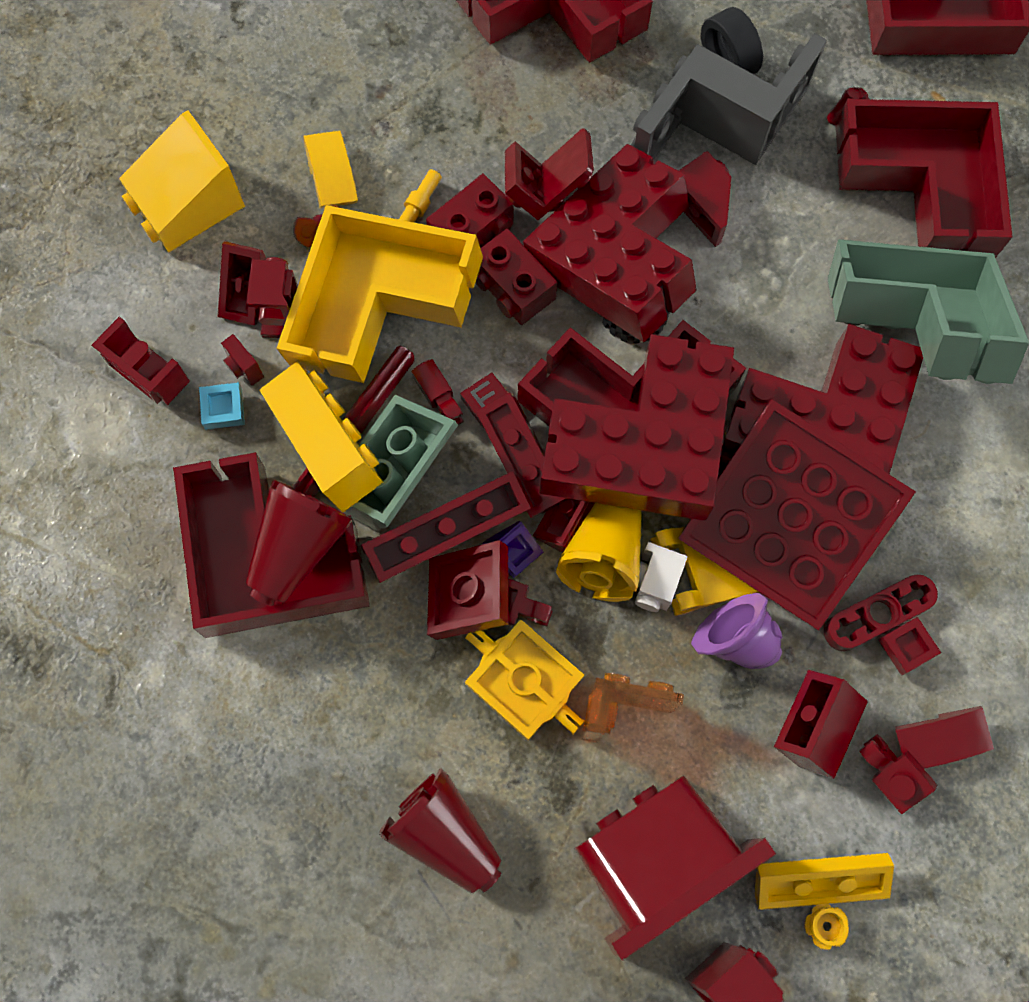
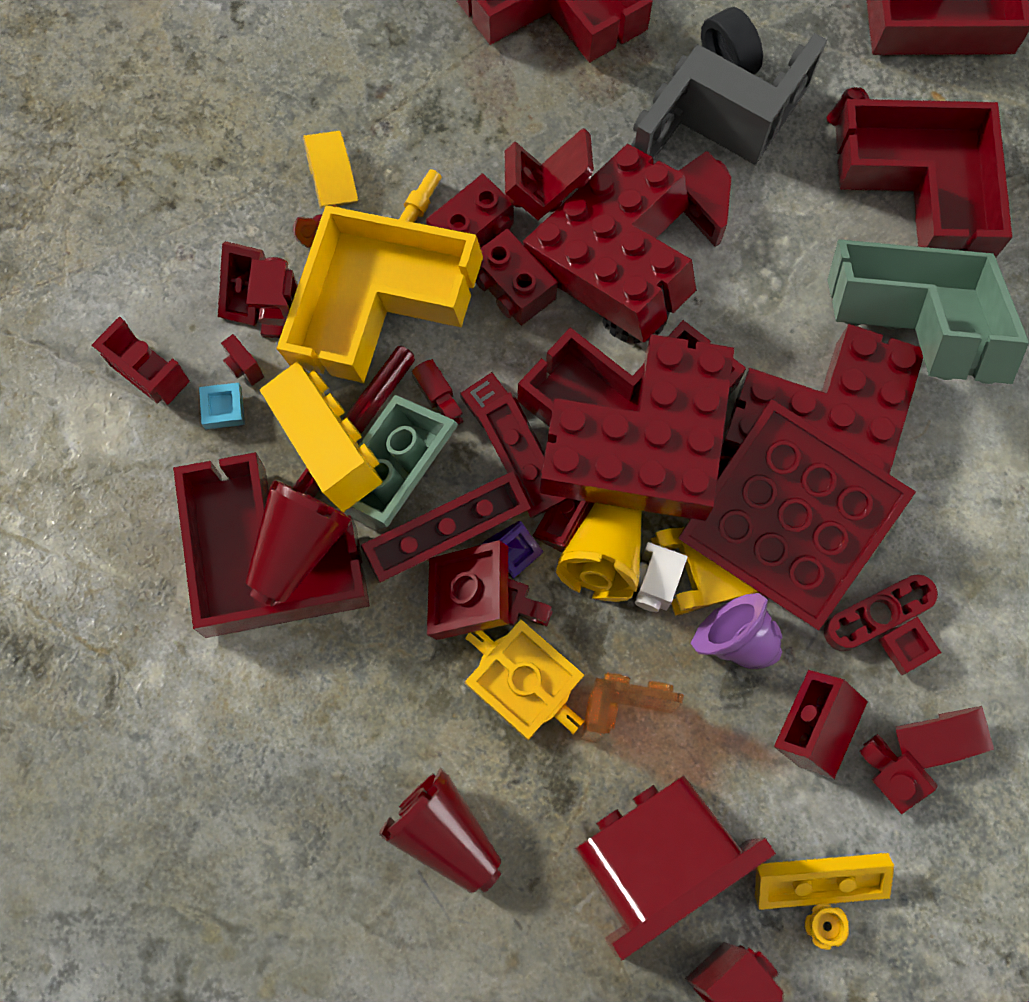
yellow slope [119,110,245,253] -> none

